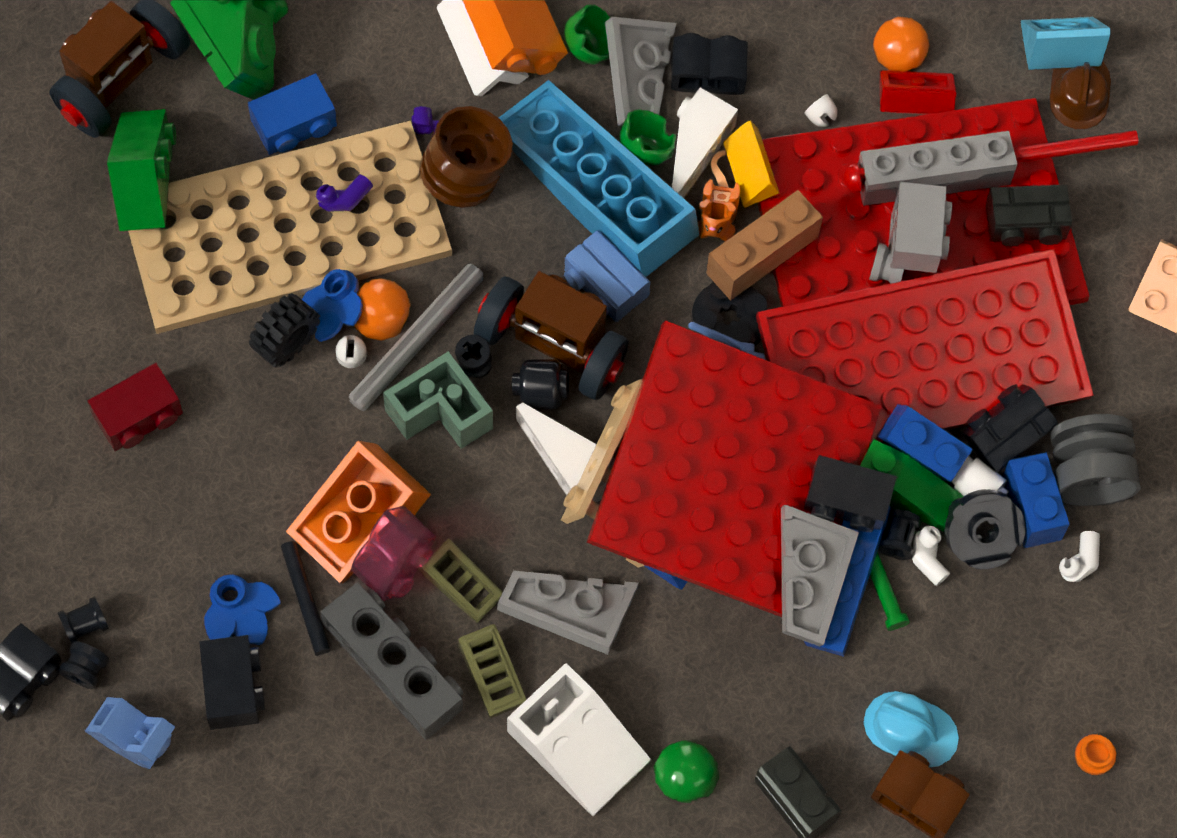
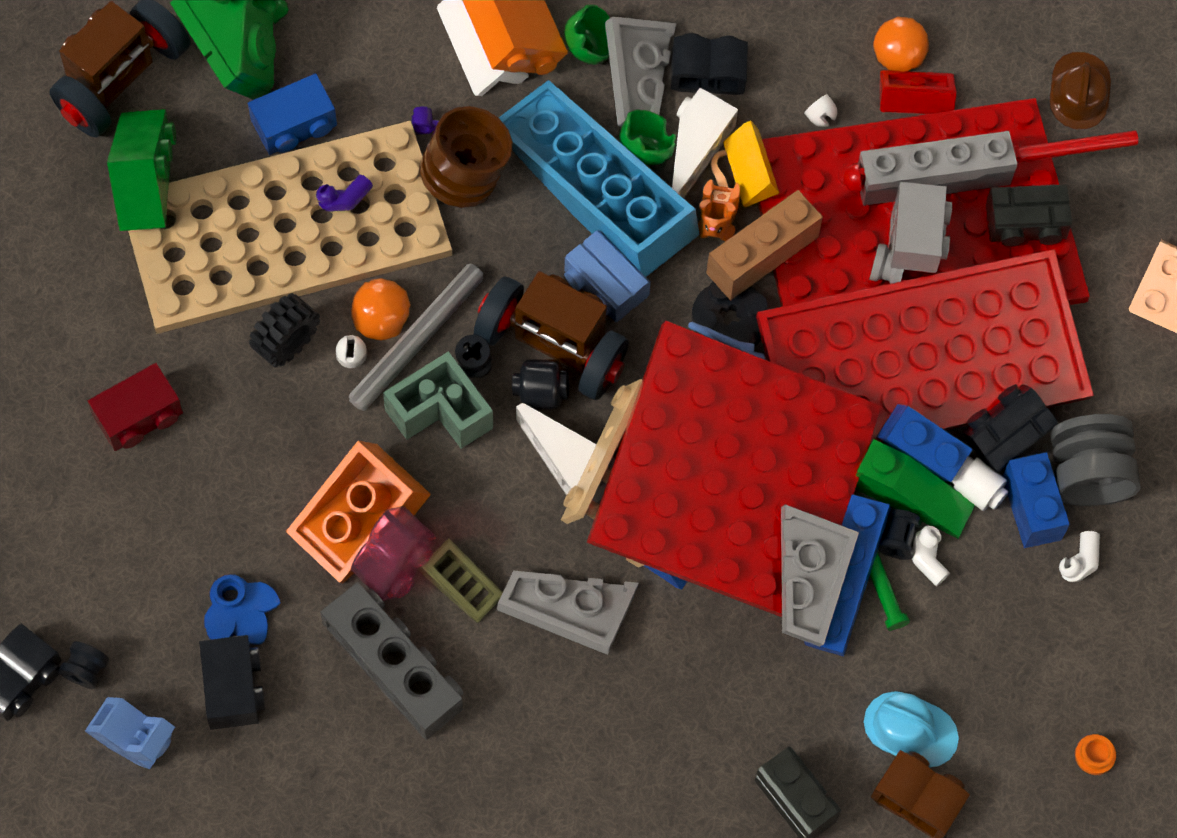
black bush [58,596,109,645] -> none
black bar [281,541,330,656] -> none
blue plate [302,269,363,342] -> none
olive slope [458,624,527,718] -> none
white slope [507,663,651,816] -> none
green hair [654,740,719,803] -> none
black brick [803,455,897,532] -> none
black plate [944,489,1026,569] -> none
medium azure slope [1021,17,1110,70] -> none

